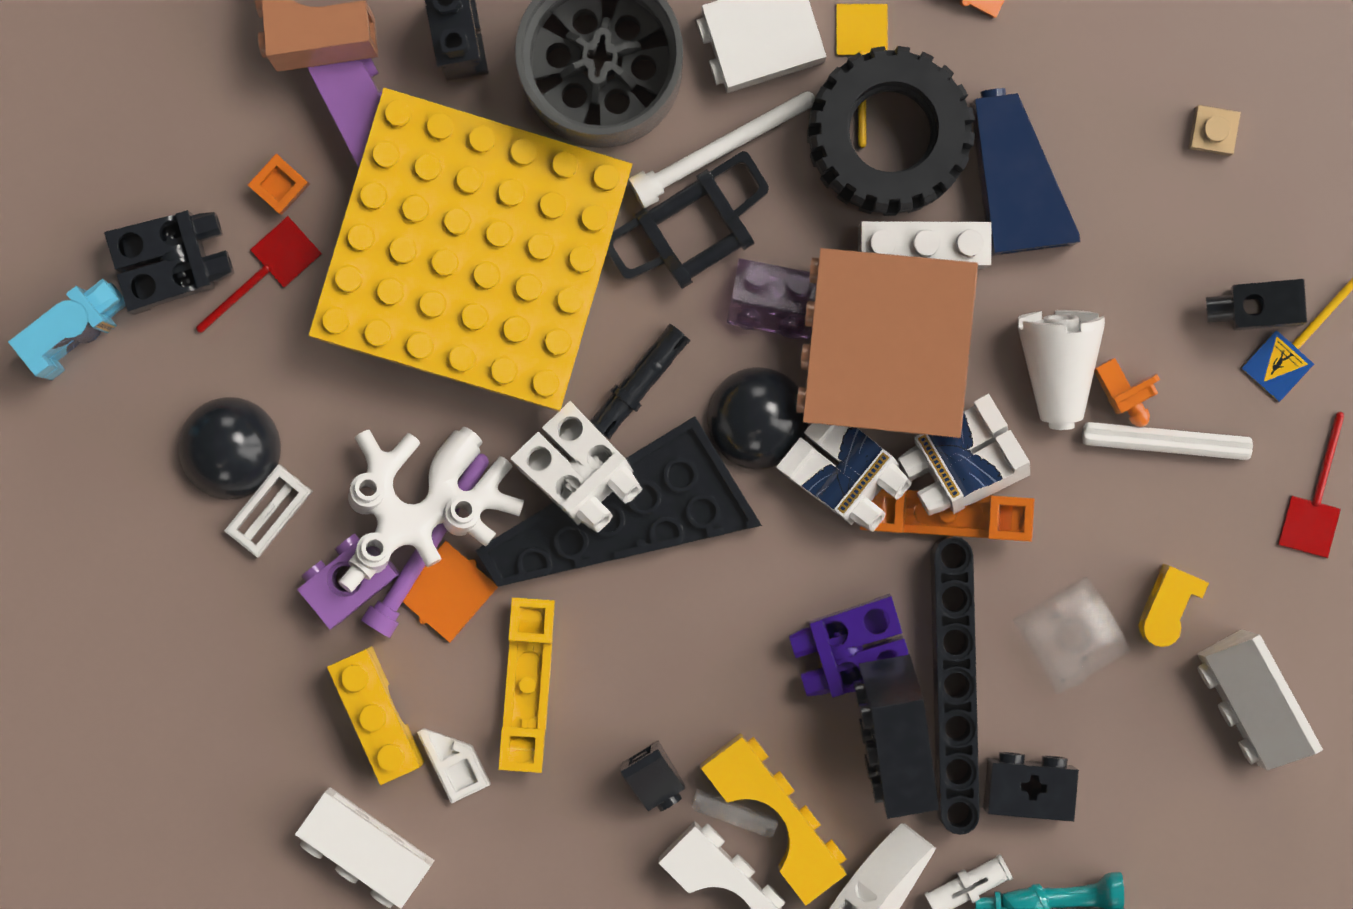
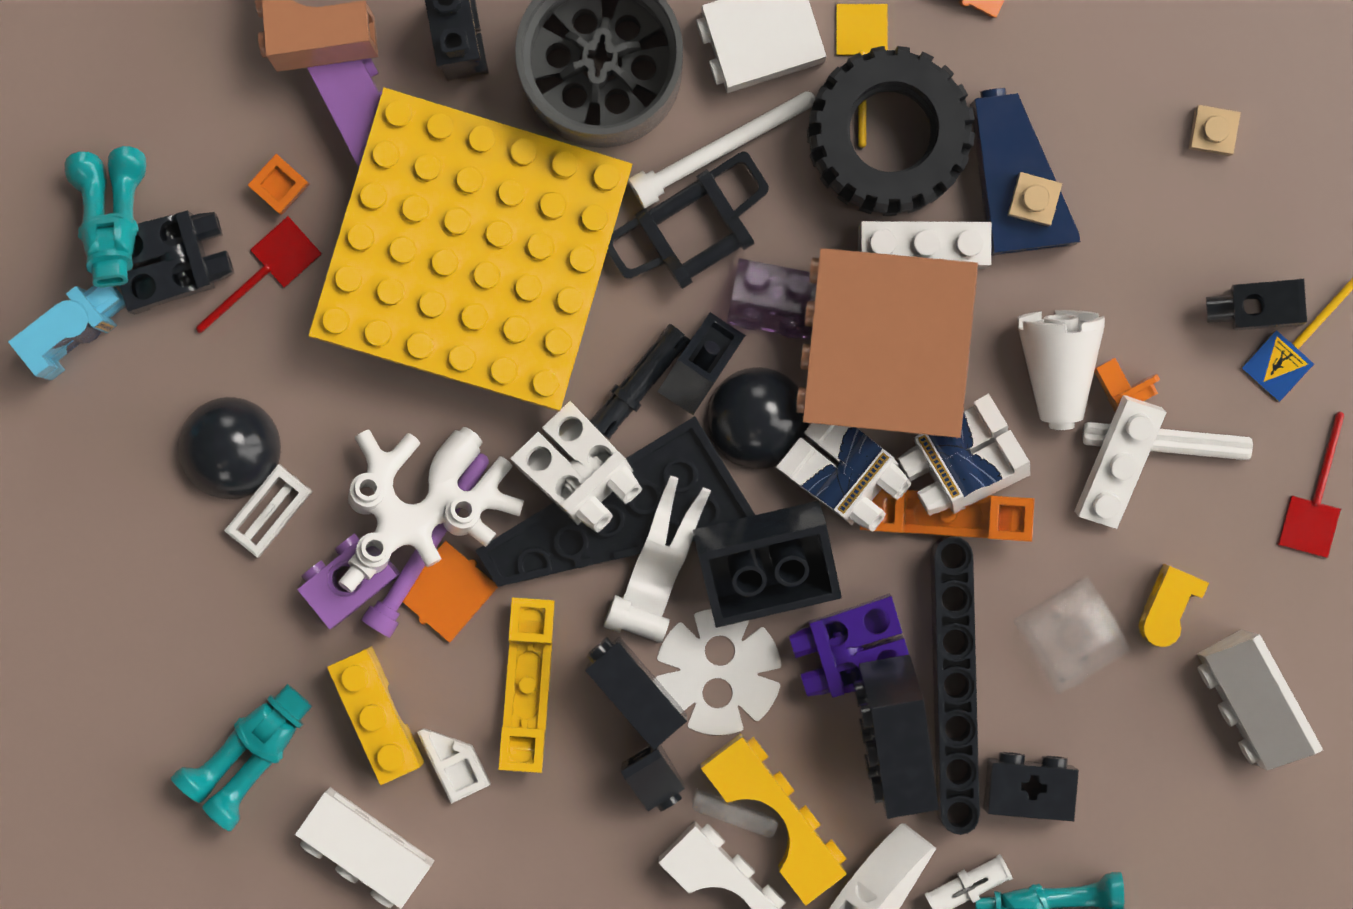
none -> teal piece [64,146,147,288]
none -> teal piece [171,684,312,832]
none -> black brick [585,637,687,750]
none -> white flag [603,475,711,643]
none -> white piece [656,609,782,735]
none -> black slope [657,312,746,415]
none -> black brick [693,500,842,628]
none -> tan plate [1007,172,1062,227]
none -> white plate [1074,395,1167,529]

